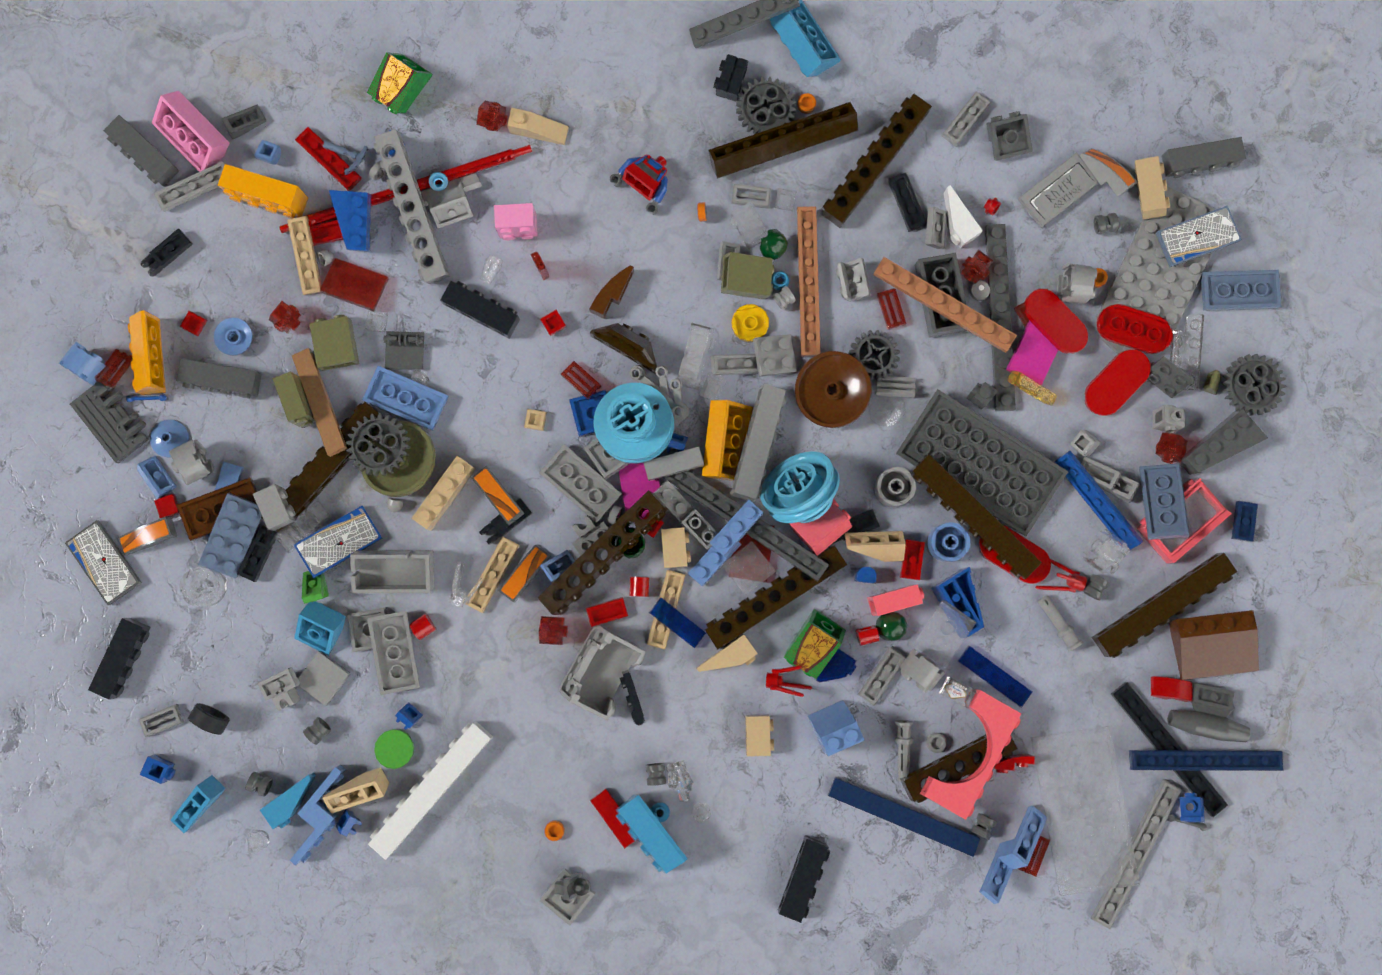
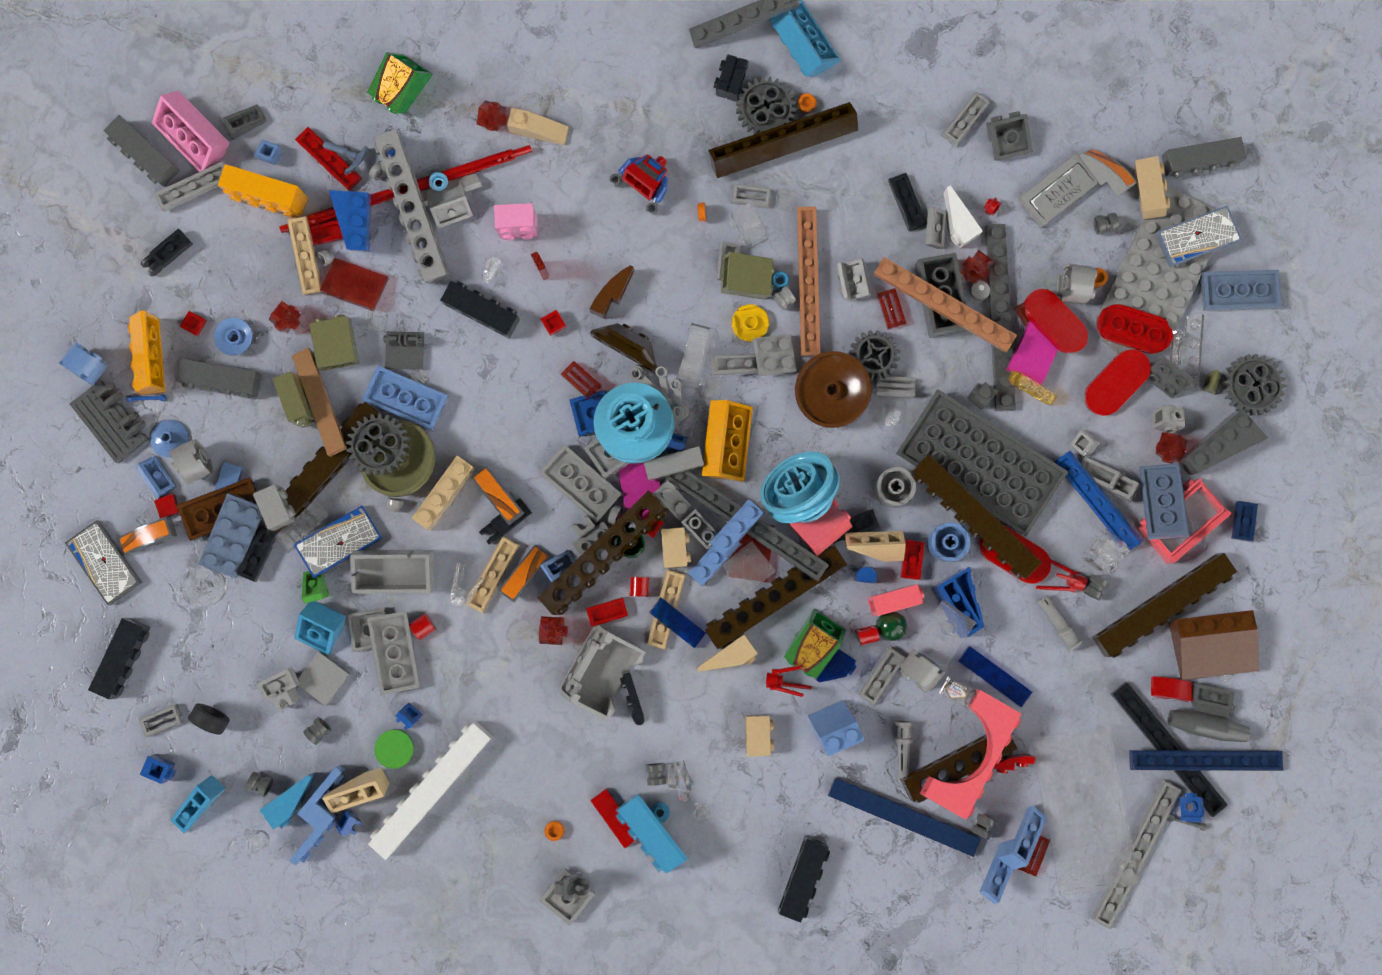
clear red tile [95,349,133,388] -> none
tan tile [524,409,547,431] -> none
light grey brick [730,383,786,501] -> none
dark green hair [760,229,788,260] -> none
dark brown brick [822,93,932,228] -> none
light grey tile [926,733,947,753] -> none

